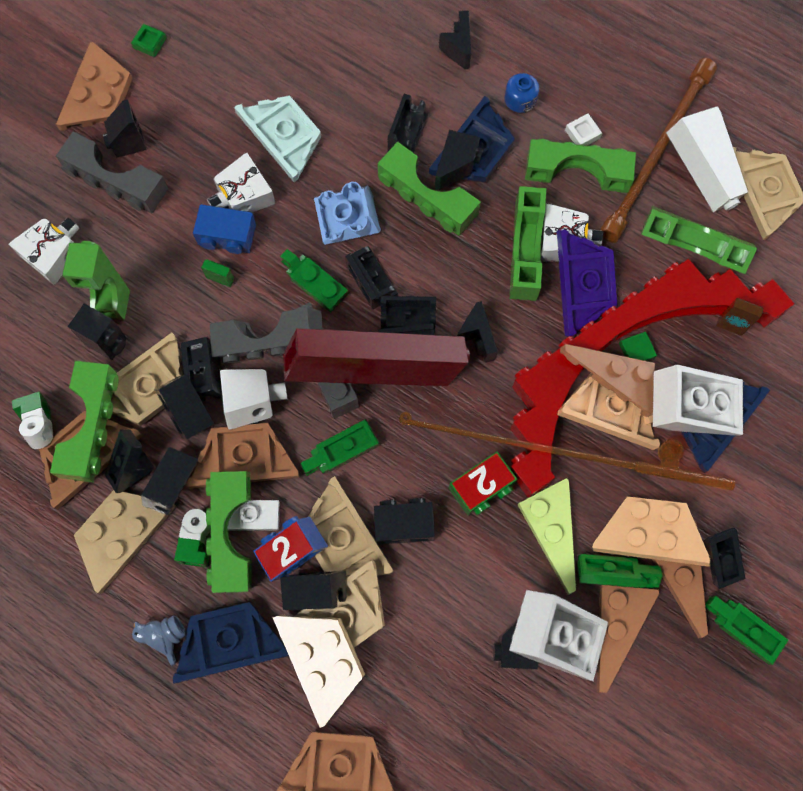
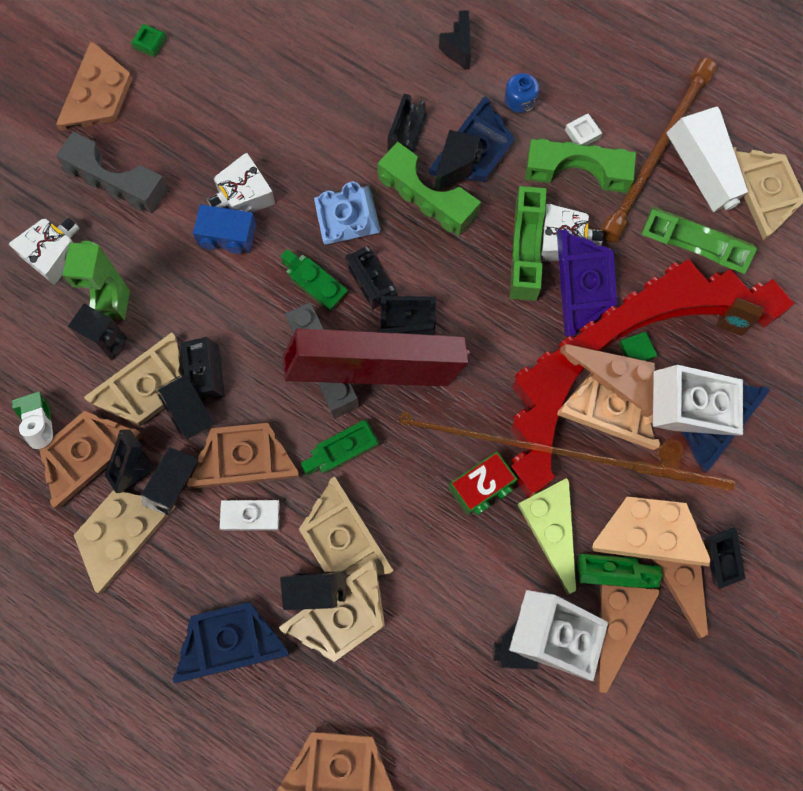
bright green arch [50,361,119,483] -> none
black slope [103,99,147,158] -> none
sand blue animal [132,615,187,666] -> none
leg [174,509,211,568] -> none
green tile [201,259,234,287] -> none
bright green arch [206,471,252,593] -> none
dark grey arch [210,307,323,363] -> none
white torso [220,369,287,430] -> none
light aqua wing [234,96,321,182] -> none
brick [253,516,328,582] -> none
wing [273,614,365,728] -> none
black brick [374,498,435,545] -> none
black slope [457,301,498,363] -> none
green hinge [705,596,789,665] -> none

